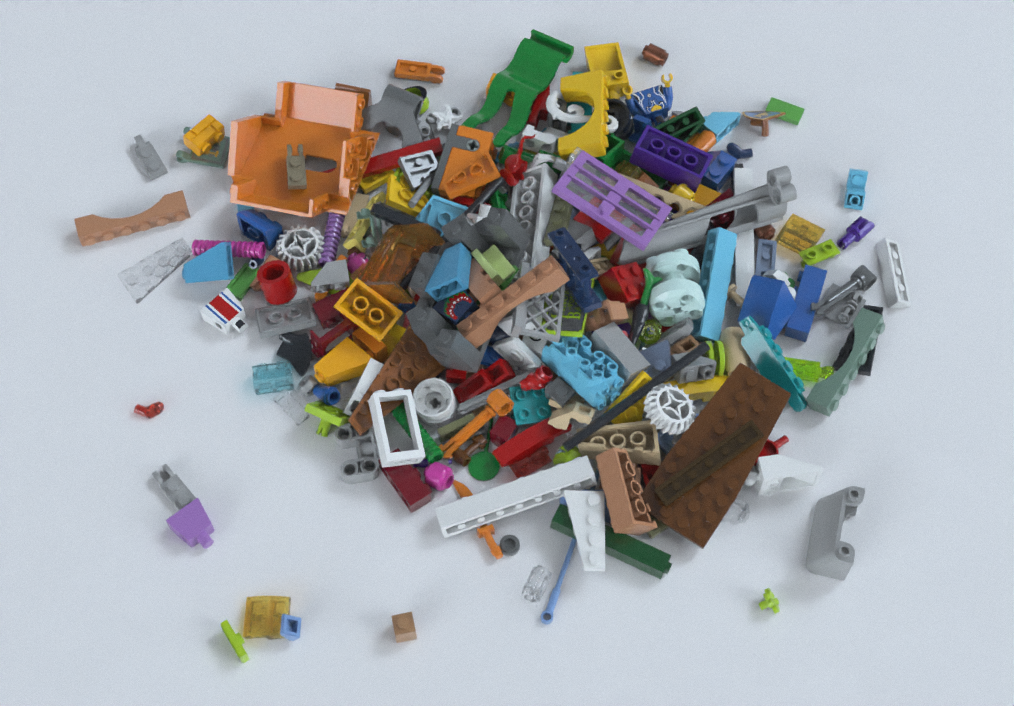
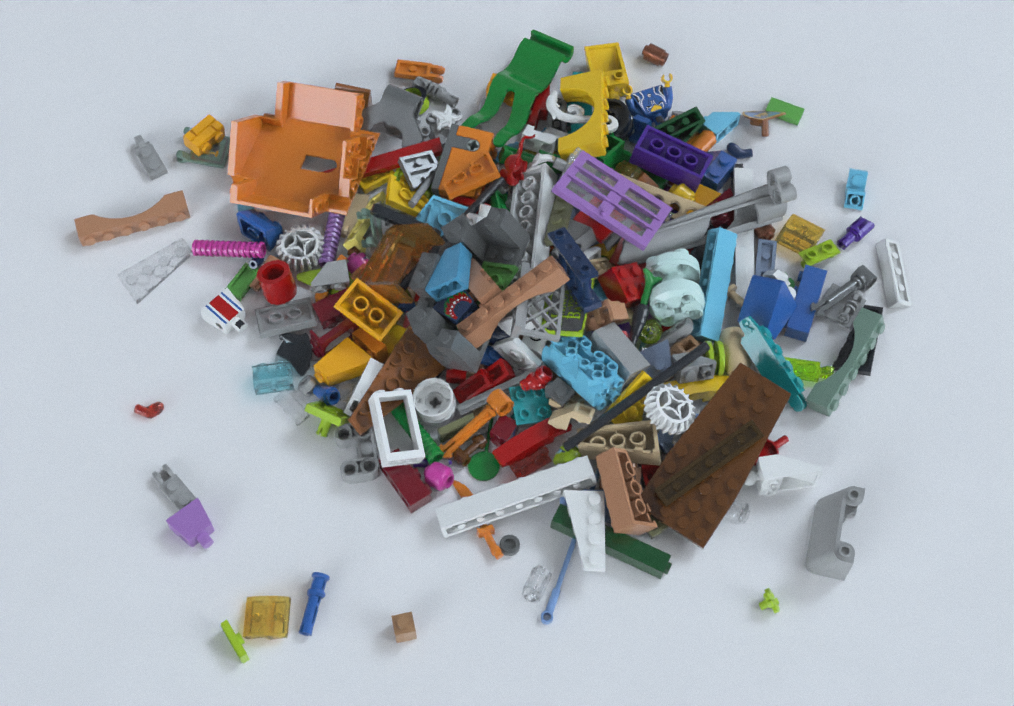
dark azure slope [182,242,234,283] -> none
medium blue slope [280,614,301,641] -> none
dark tan hinge [286,144,307,189] -> none
yellowish green panel [471,245,516,286] -> none
none -> blue pin [299,572,330,636]
none -> light grey hinge [412,76,459,107]

